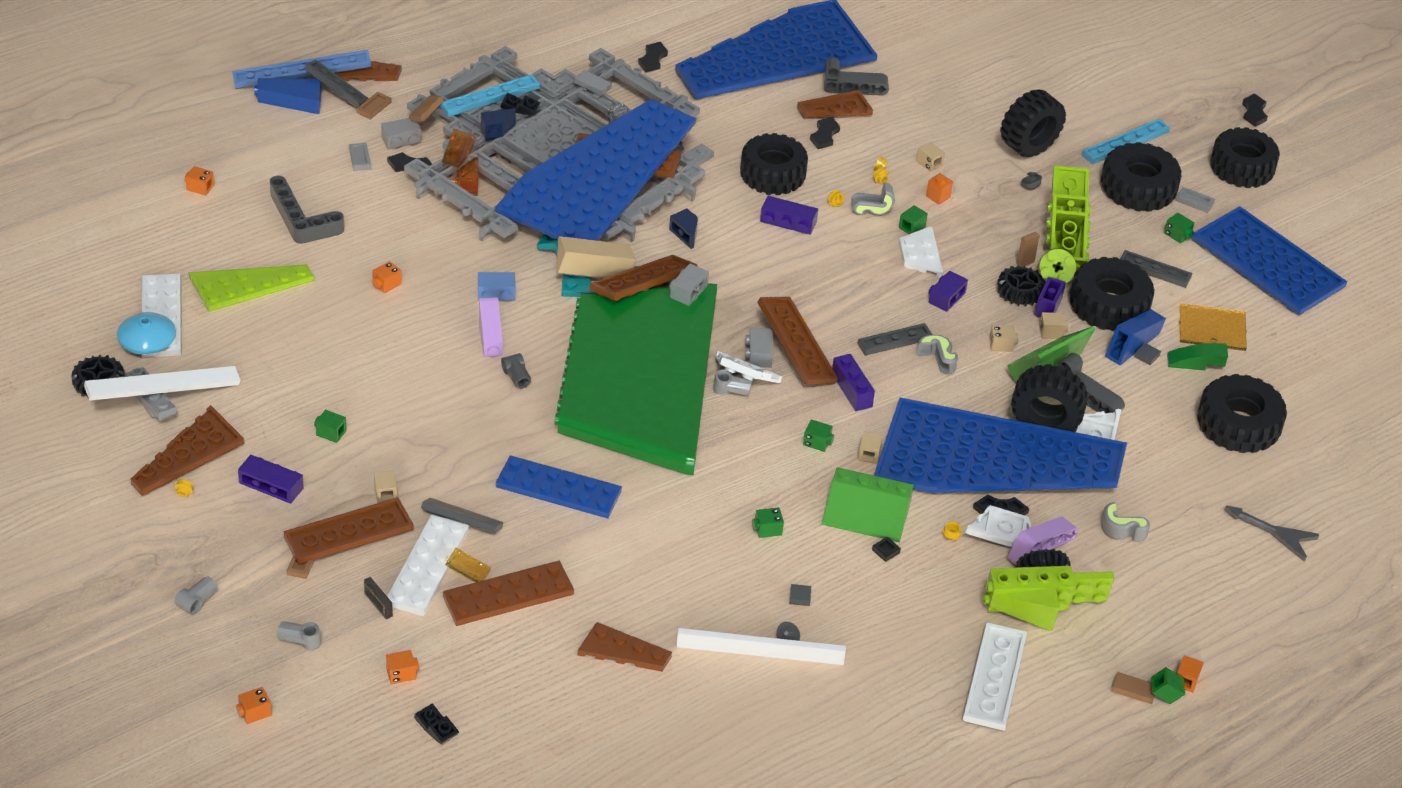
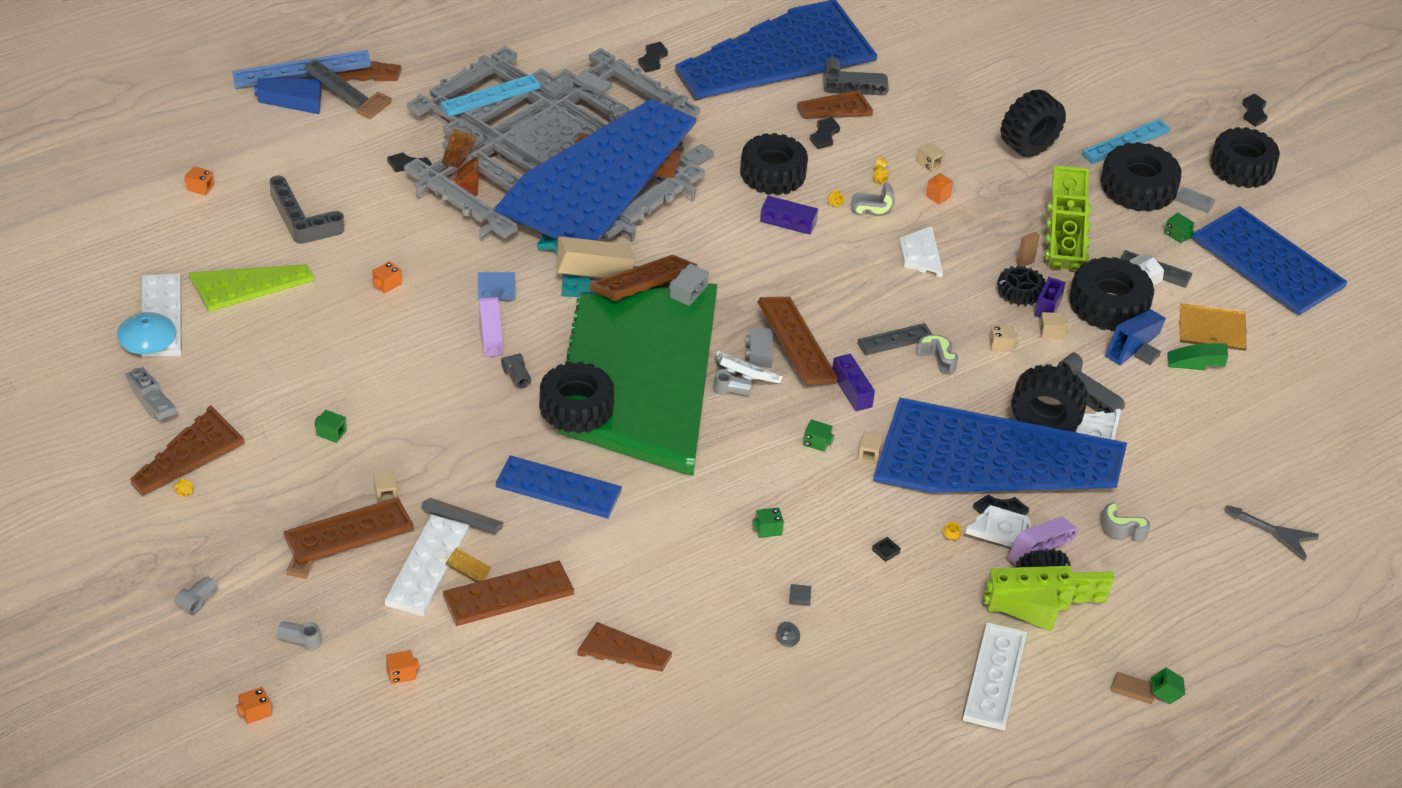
black gear [71,354,125,399] -> none
white tile [84,366,241,401] -> none
dark purple brick [238,454,304,504] -> none
light grey tile [349,143,371,171] -> none
clear smoke tile [364,577,393,620] -> none
light grey brick [381,118,421,150] -> none
medium nougat tile [409,95,444,122] -> none
black slope [414,703,459,744] -> none
dark blue slope [481,108,516,139] -> none
black slope [500,92,541,115] -> none
dark blue slope [669,208,698,249] -> none
white tile [677,628,846,665] -> none
bright green slope [822,467,914,543] -> none
green brick [899,205,928,234] -> none
dark purple brick [928,271,968,312] -> none
bright green slope [1007,326,1095,384] -> none
dark grey hat [1021,172,1042,189] -> none
lime brick [1038,248,1076,283] -> none
orange brick [1177,655,1204,693] -> none
black tyre [1197,374,1287,453] -> none
none -> black tyre [539,362,614,434]
none -> white slope [1129,254,1164,286]

